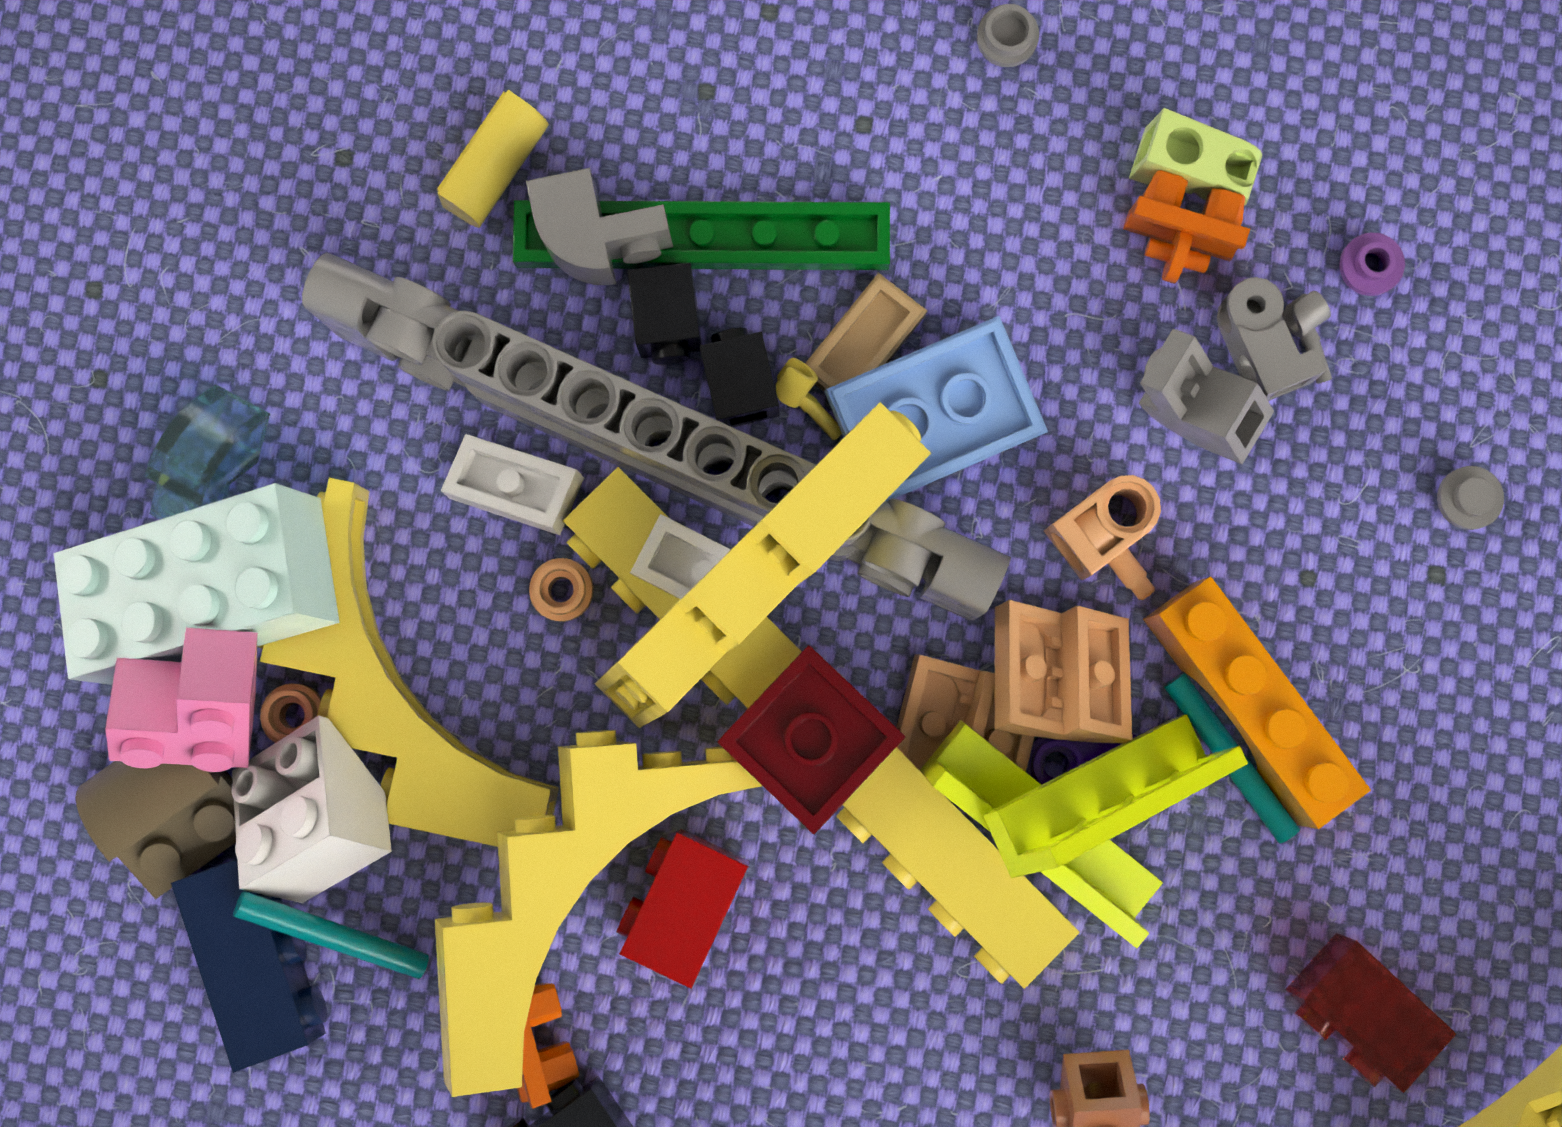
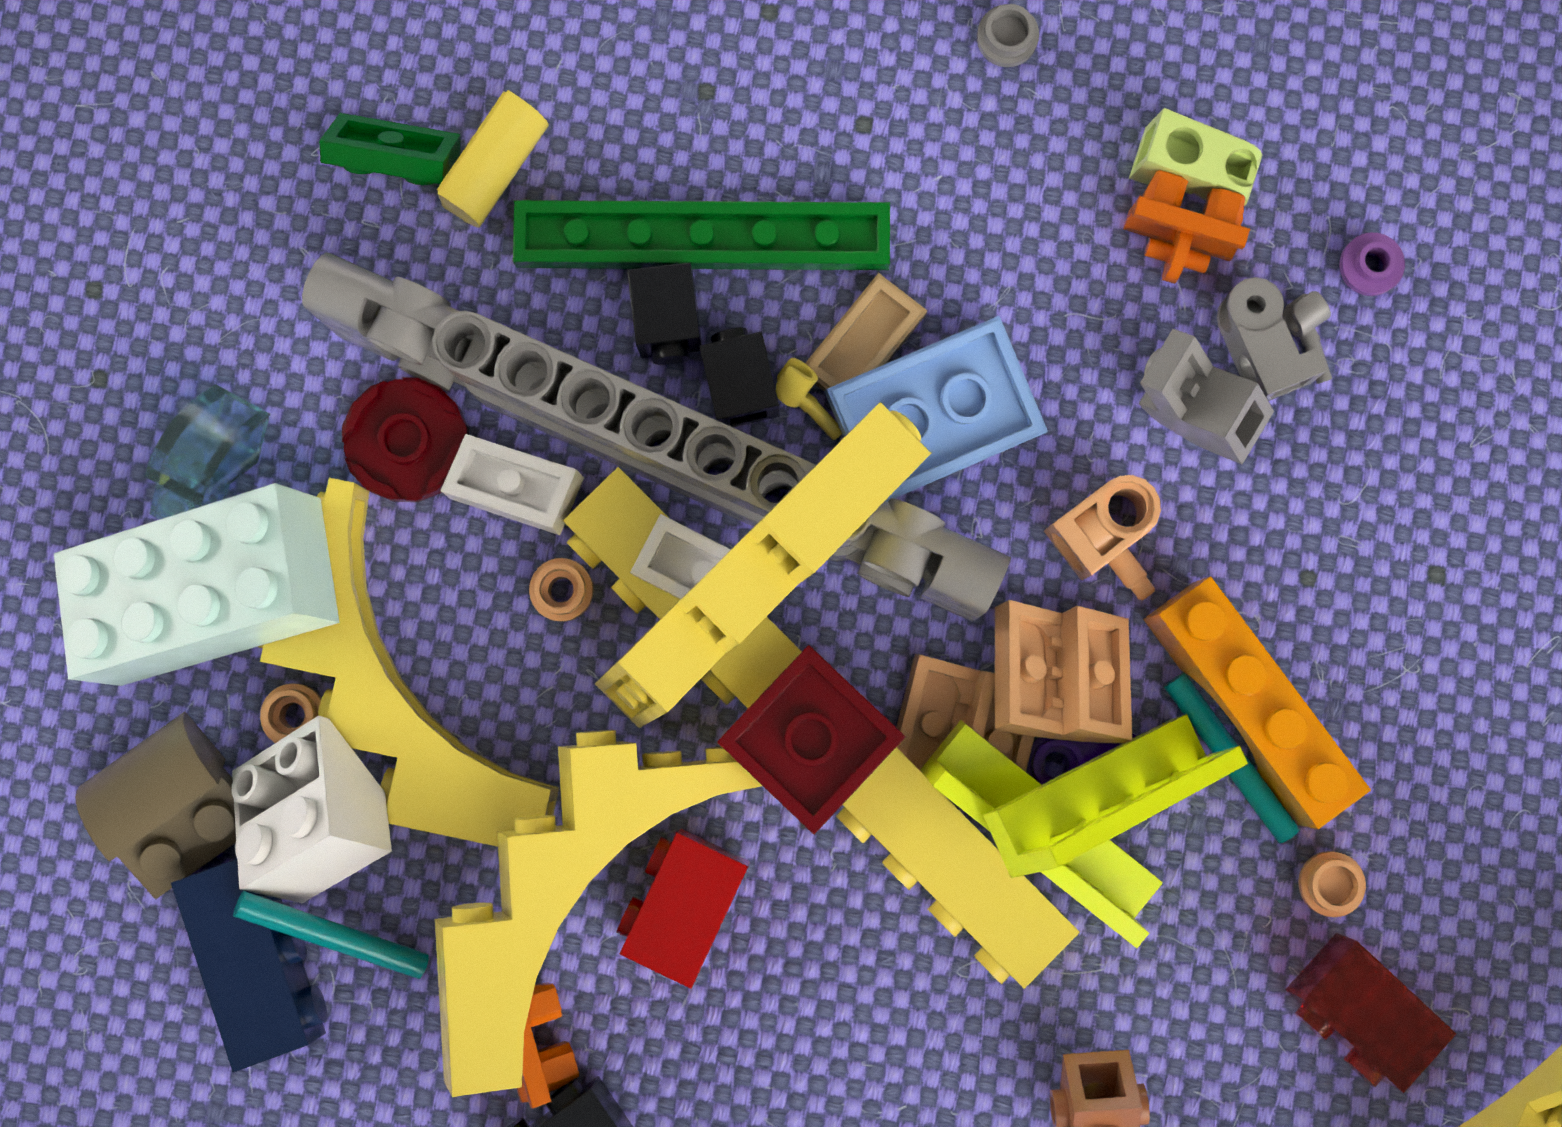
bright pink brick [105,627,258,772] -> none
light grey brick [526,168,673,285] -> none
light grey plate [1437,466,1504,530] -> none
none -> green plate [319,113,461,185]
none -> dark red tile [342,377,469,502]
none -> light nougat plate [1298,851,1366,917]

